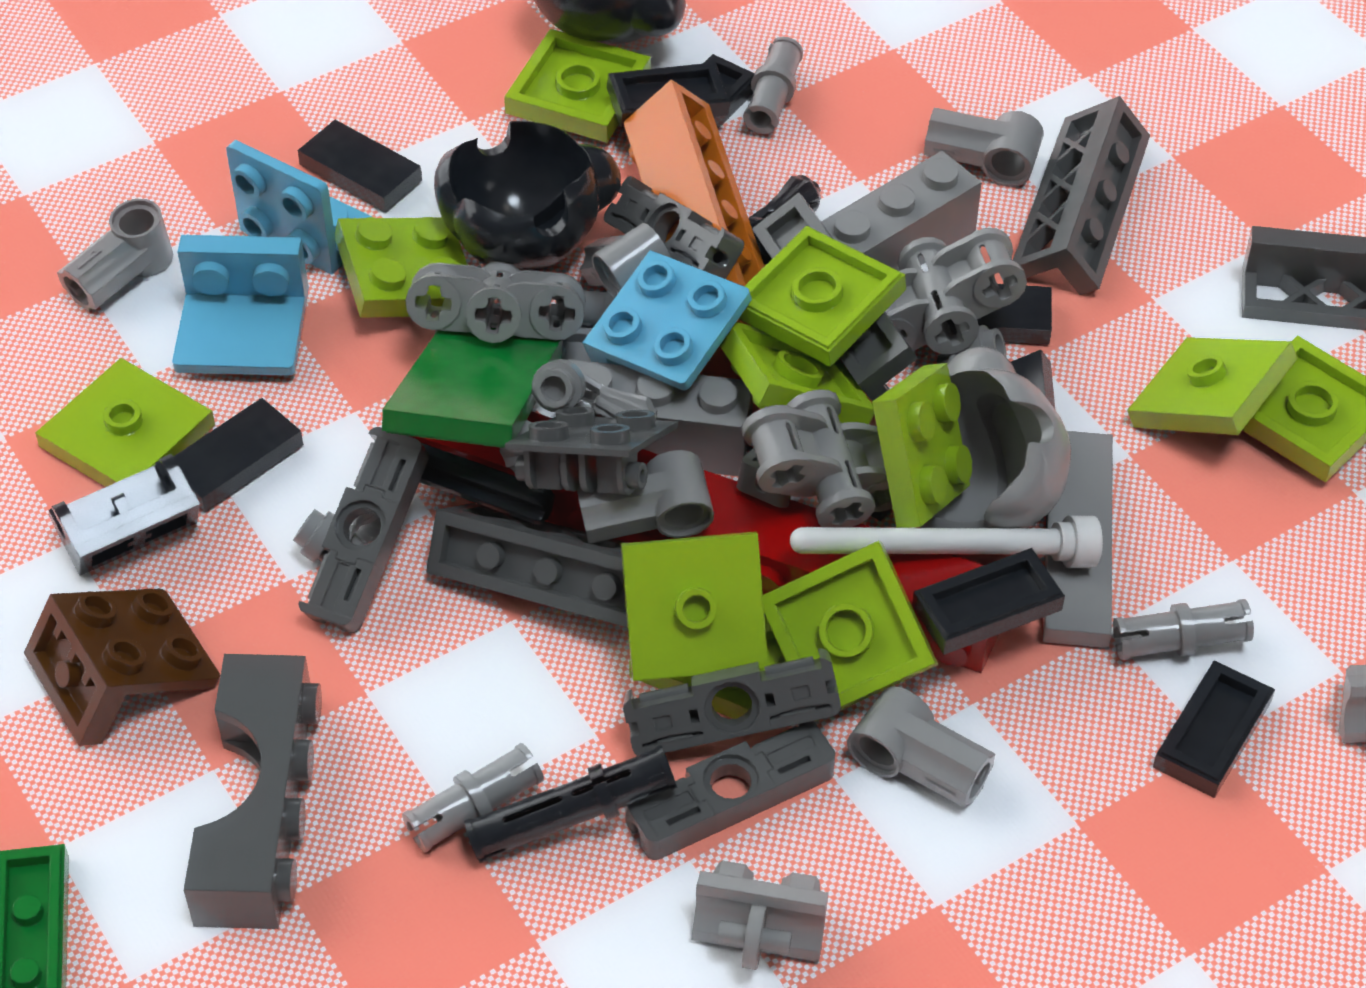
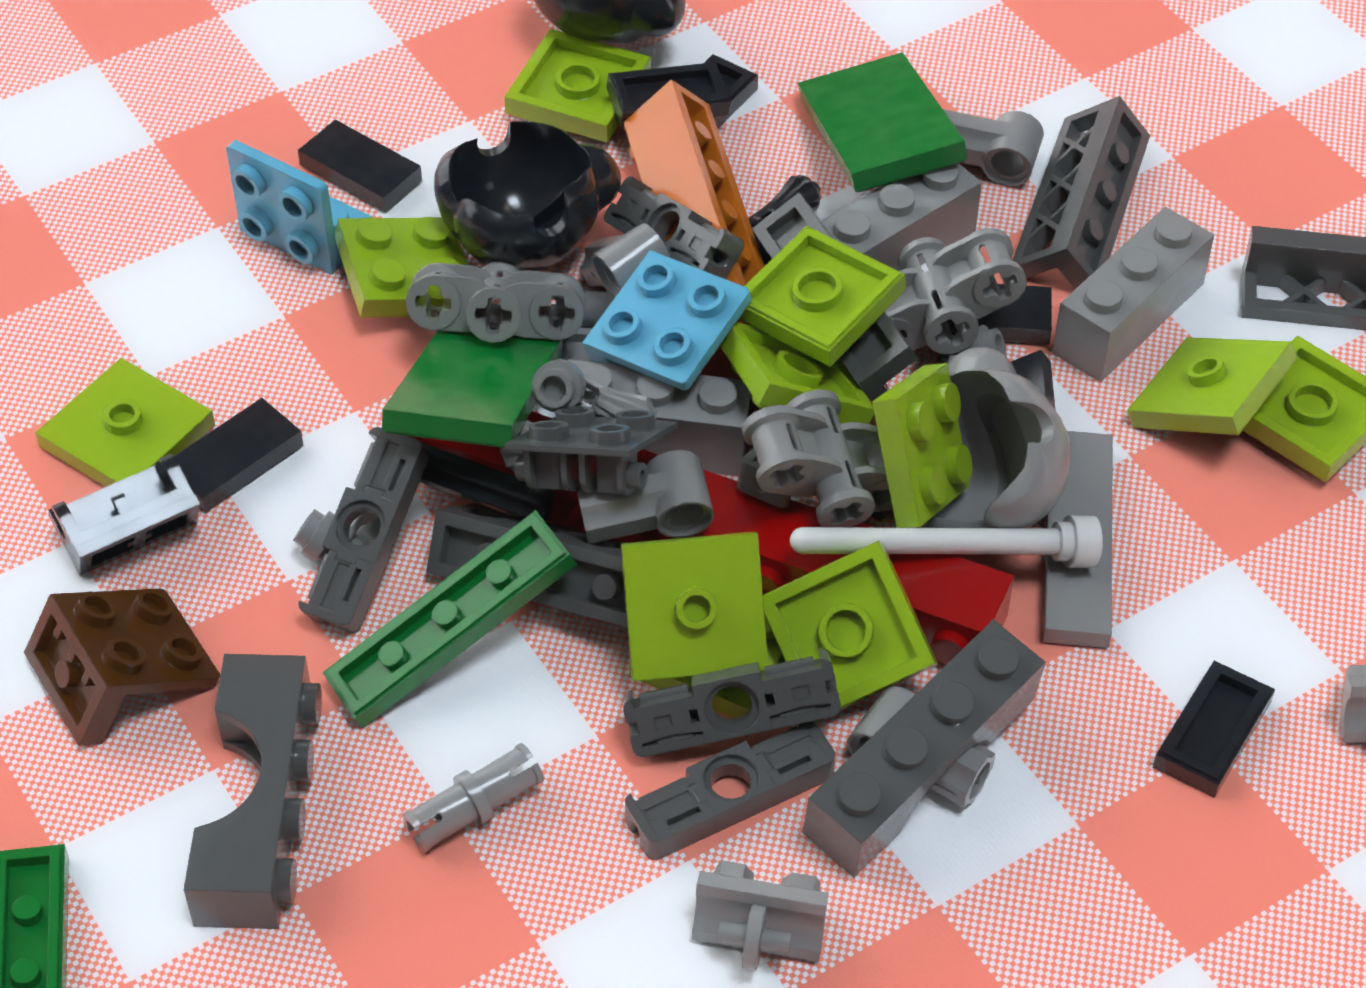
light grey piece [57,198,174,312] -> none
medium azure bracket [172,235,309,376] -> none
black pin [464,745,678,863] -> none
light grey pin [743,36,803,134] -> none
black tile [912,548,1065,655] -> none
light grey pin [1113,599,1254,660] -> none
none -> green tile [322,510,578,728]
none -> green tile [797,52,968,192]
none -> dark grey arch [802,619,1046,878]
none -> light grey brick [1052,207,1215,382]

